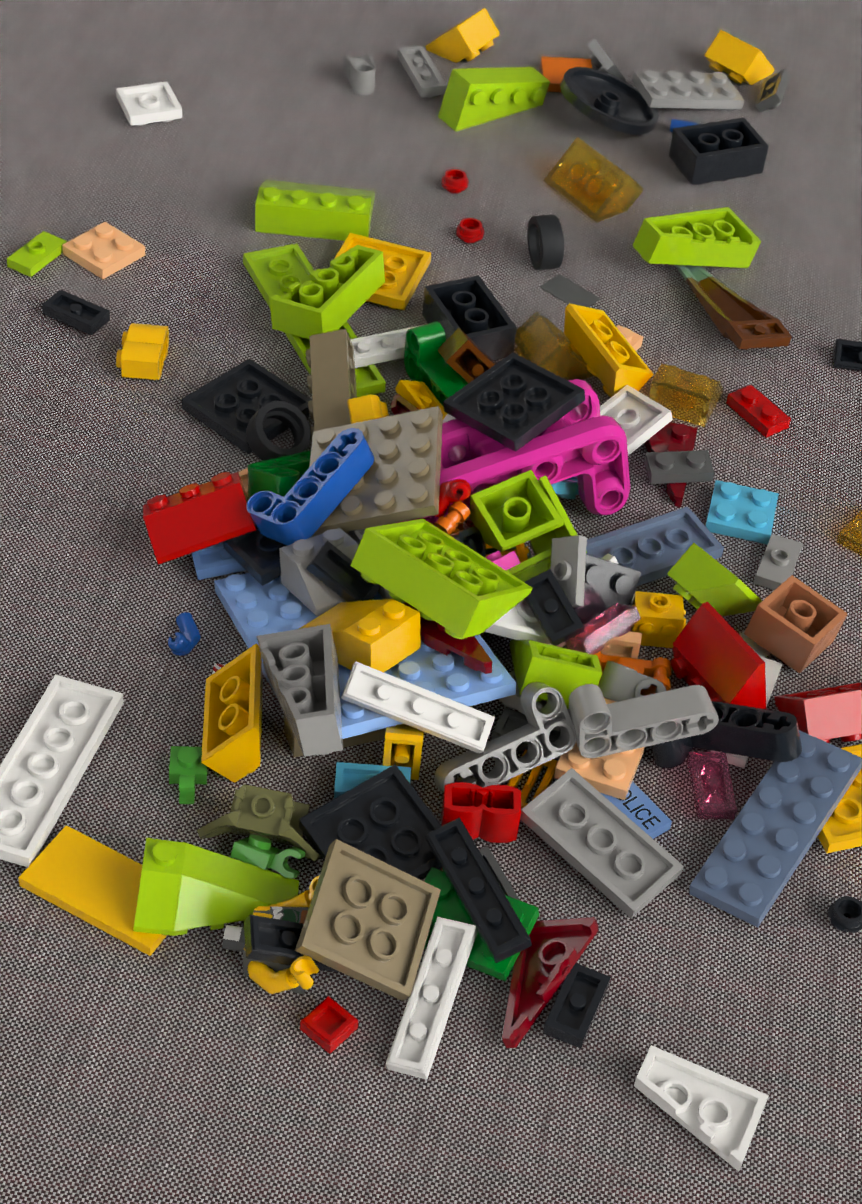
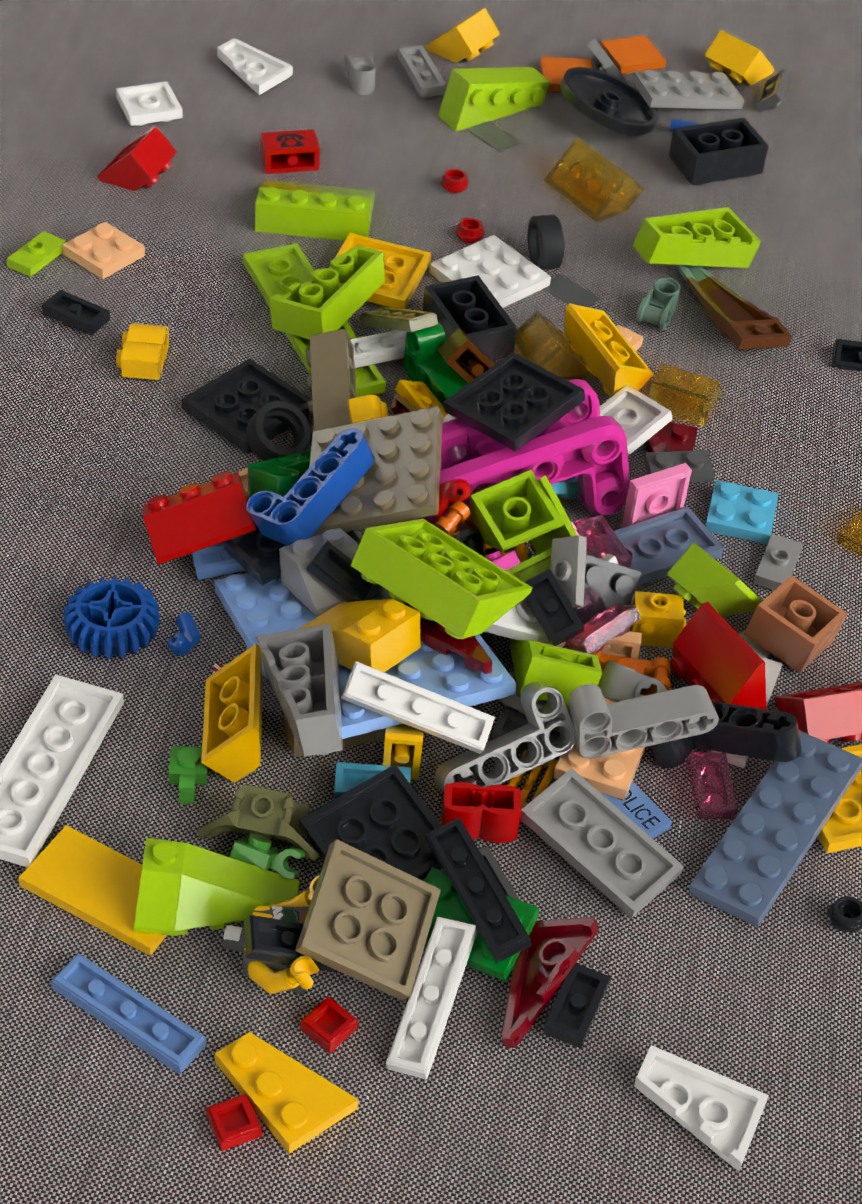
red plate [726,385,791,438] -> none
none -> medium blue tile [51,953,207,1074]
none -> blue gear [63,576,160,661]
none -> red slope [96,126,177,191]
none -> red tile [206,1094,262,1151]
none -> yellow wing [215,1032,359,1154]
none -> white wing [217,38,293,95]
none -> red brick [260,129,320,174]
none -> olive tile [359,307,438,332]
none -> white plate [429,235,551,308]
none -> dark grey sticker [467,121,521,152]
none -> clear pink plate [572,515,632,568]
none -> orange tile [600,35,666,74]
none -> bright pink tile [621,463,692,528]
none -> sand green piece [636,277,680,331]

